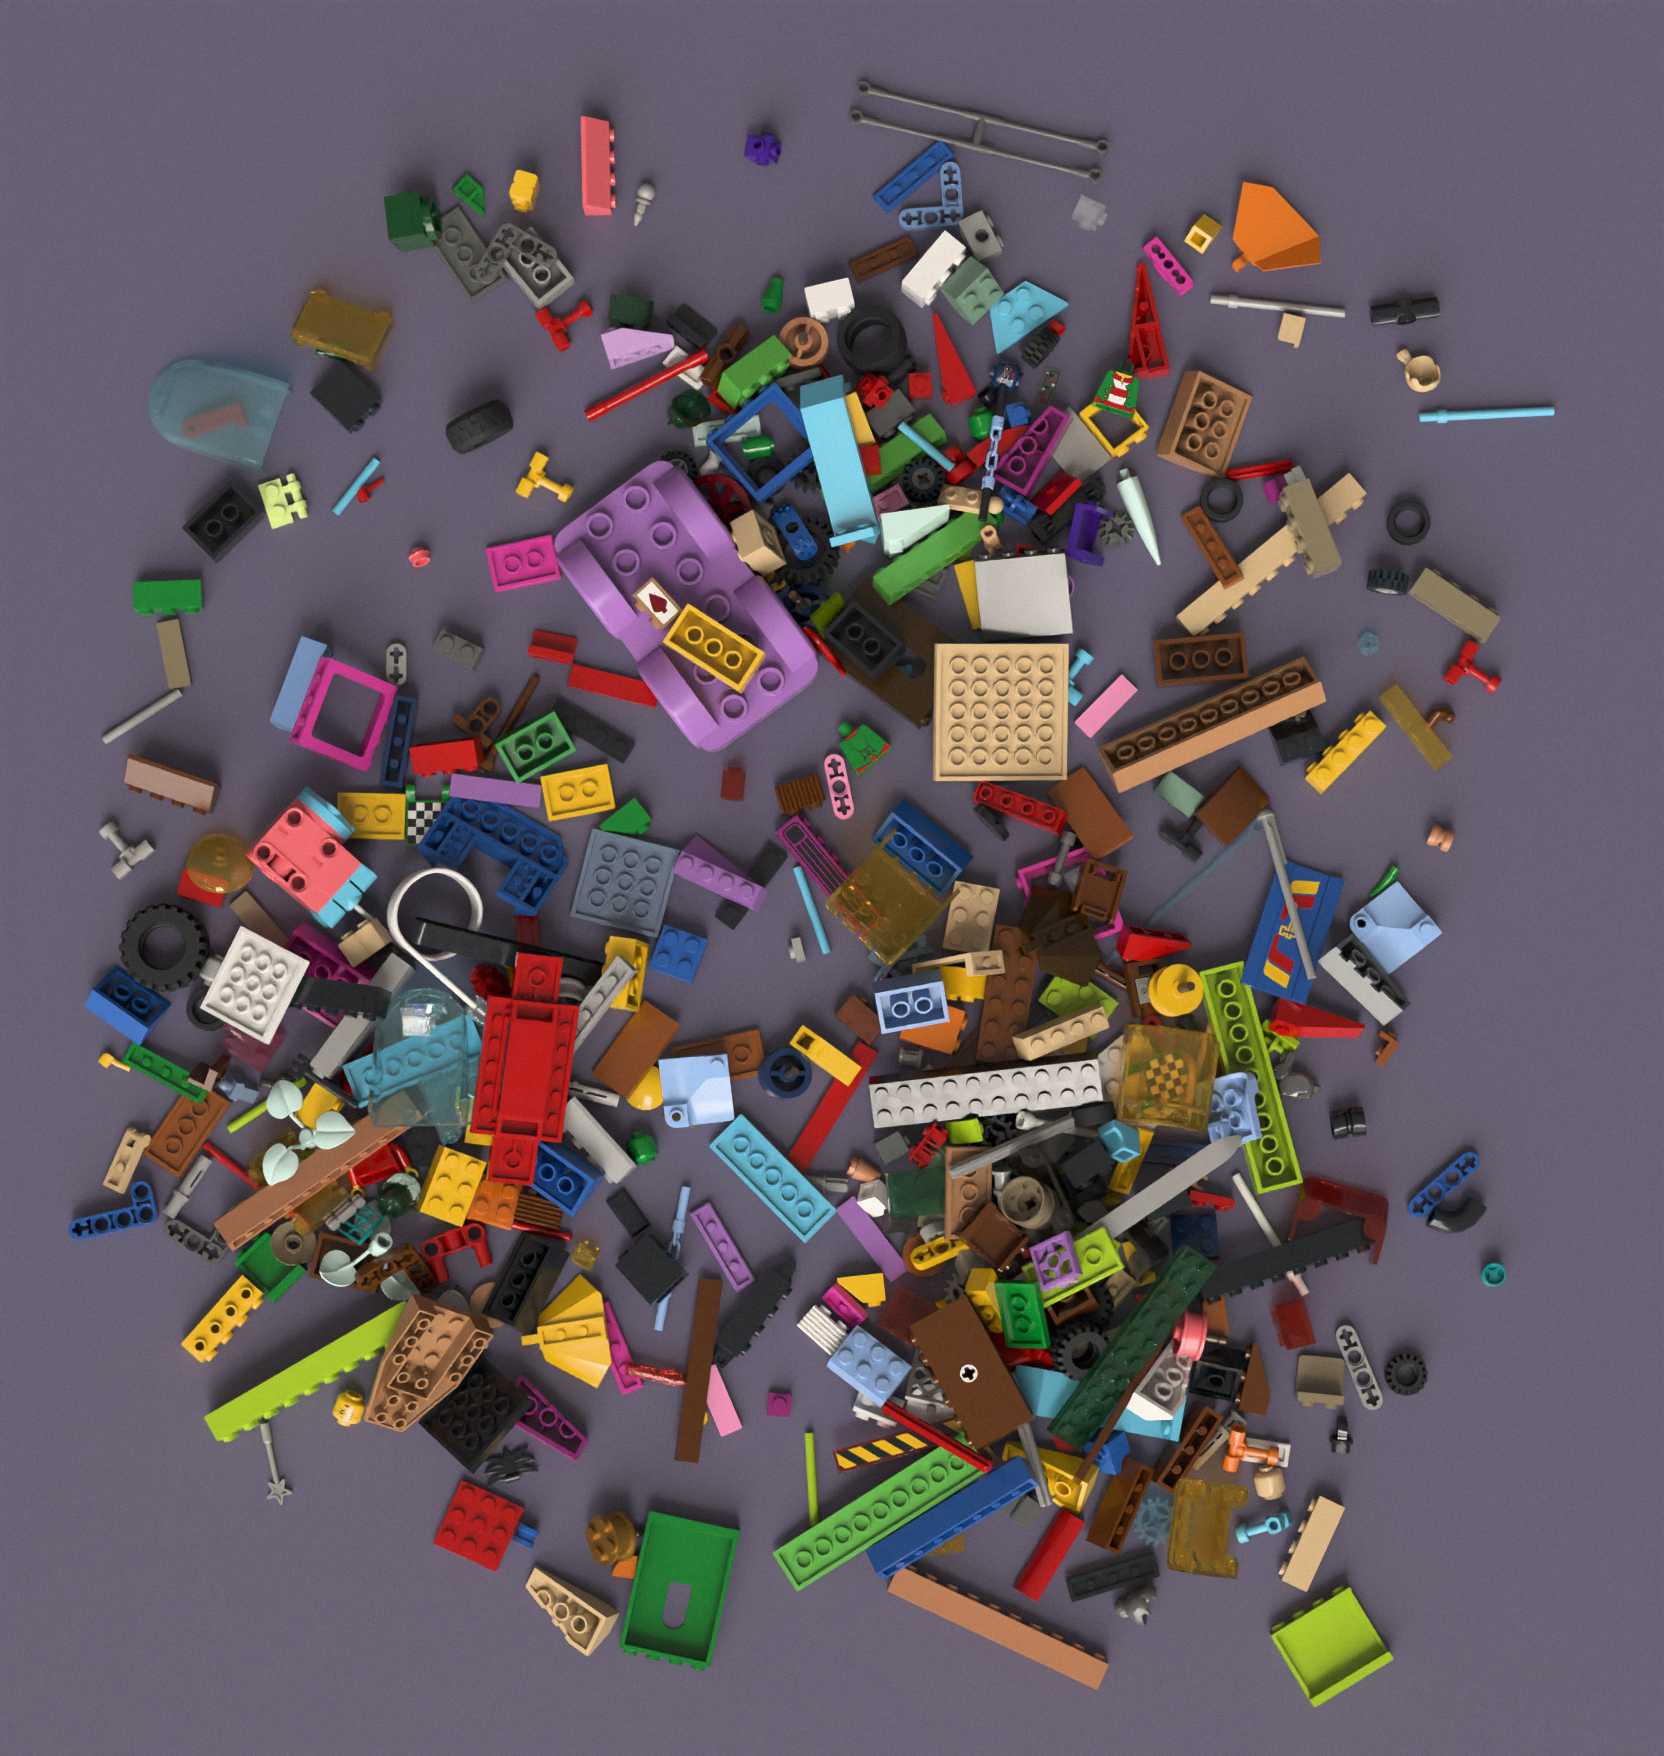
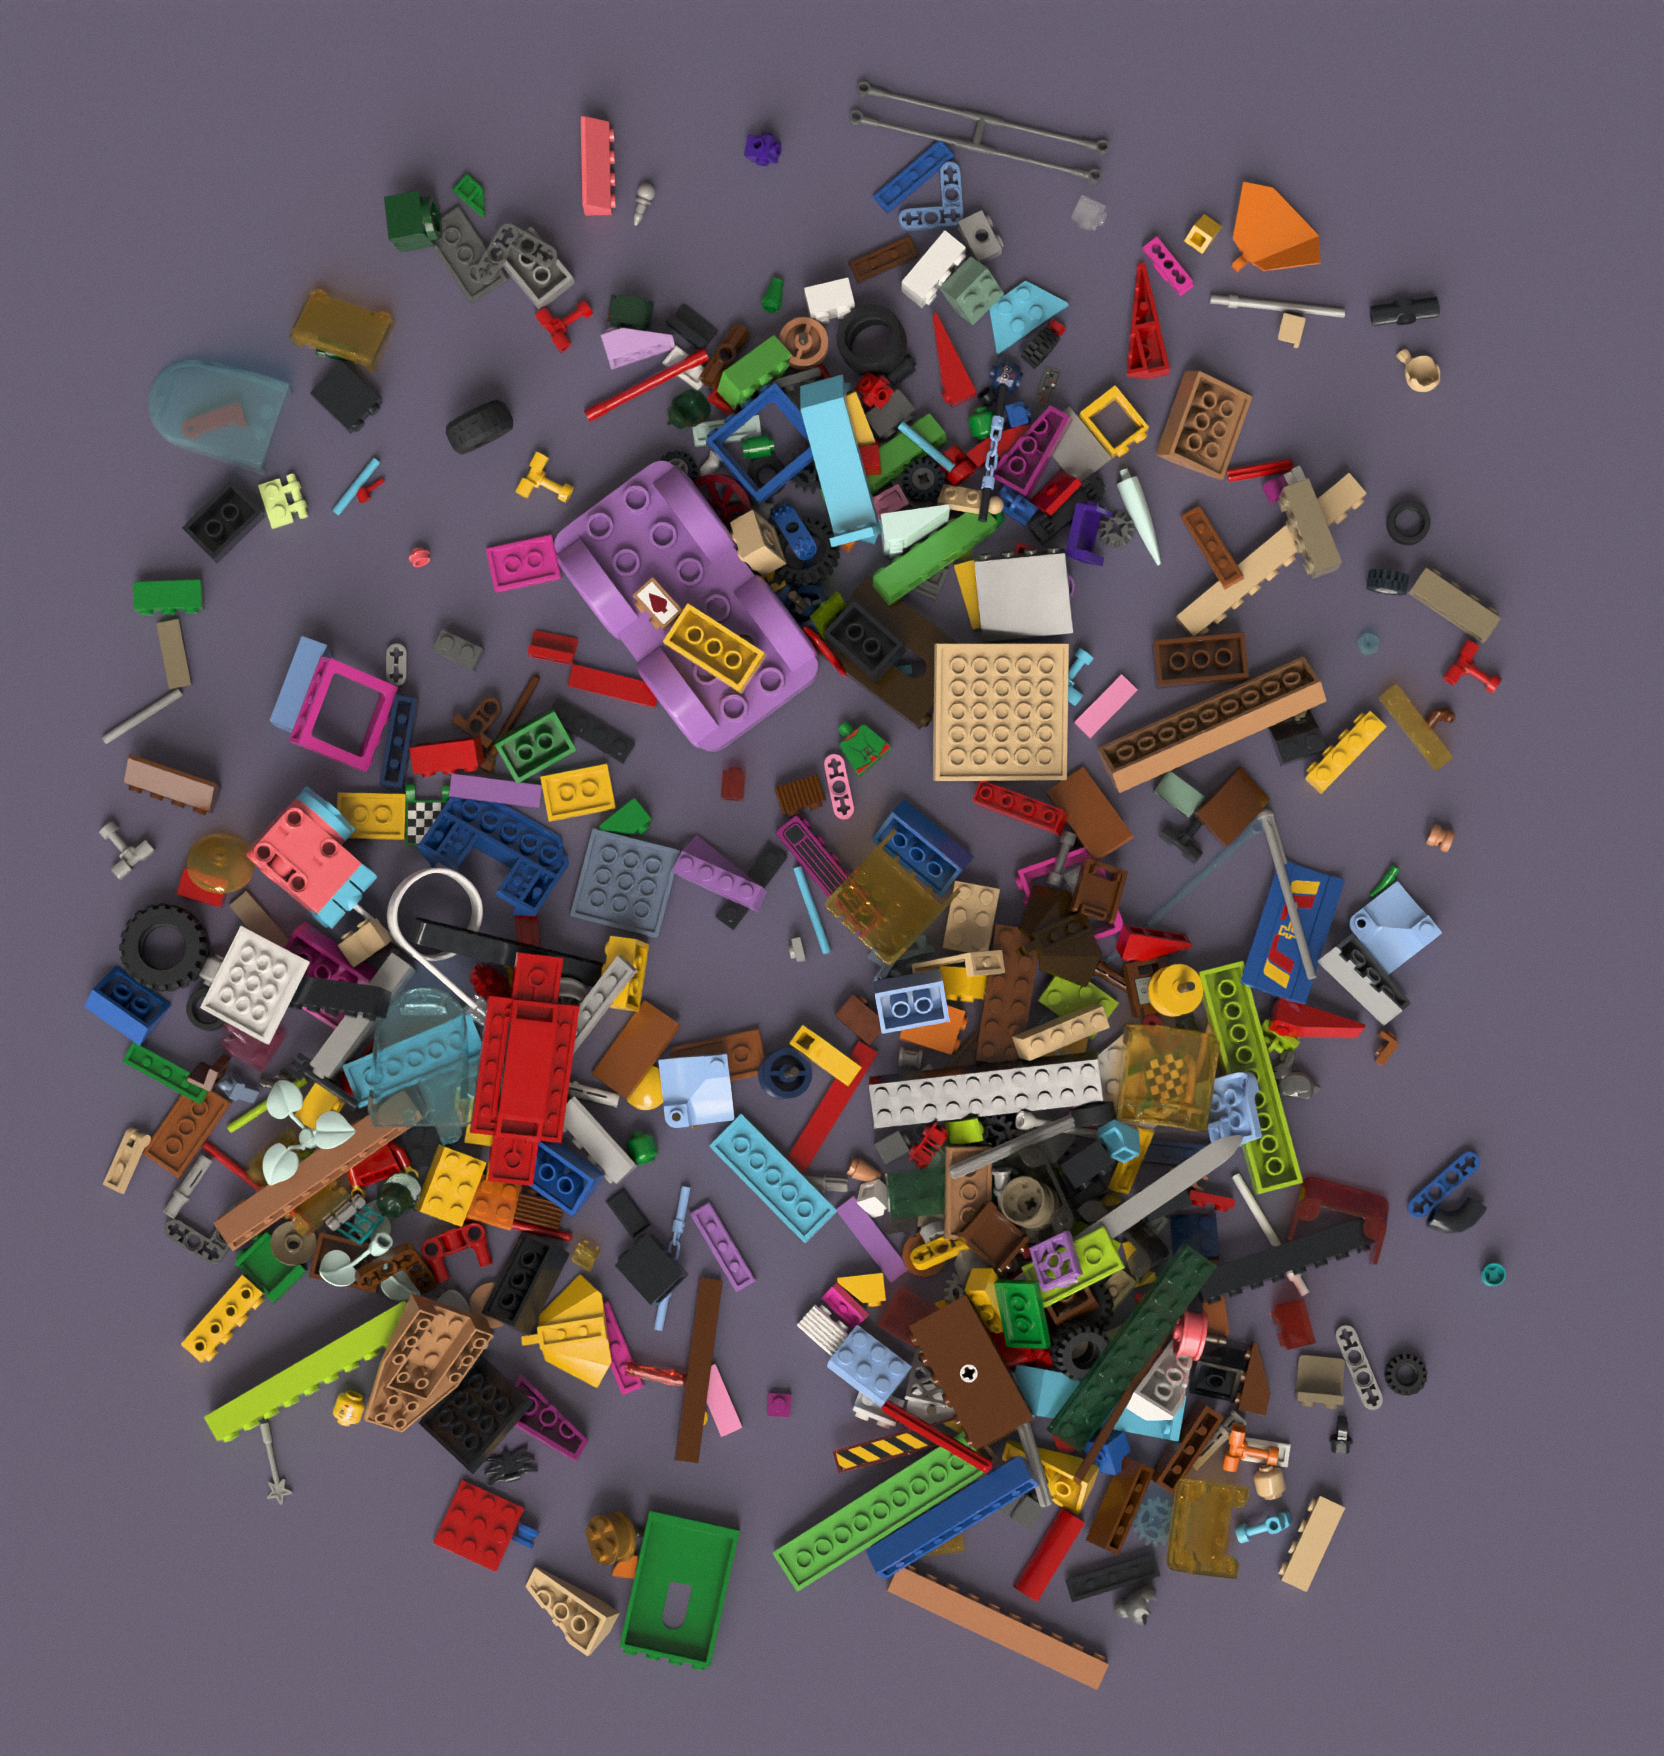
blue beam [68,1181,159,1240] -> none
yellow hand [98,1053,131,1071] -> none
clear brick [402,1004,436,1036] -> none
yellow brick [509,170,540,212] -> none
blue brick [649,924,708,985] -> none
black hinge [712,1260,796,1368] -> none
lime bar [804,1433,819,1526] -> none
red brick [908,372,932,401] -> none
black tile [973,804,1010,842] -> none
light nougat bar [980,525,1004,556] -> none
torso [1092,361,1139,419] -> none
black tyre [1200,478,1243,523] -> none
lime panel [1269,1585,1394,1707] -> none
black wheel [1329,1107,1367,1140] -> none
medium azure bar [1419,406,1554,423] -> none

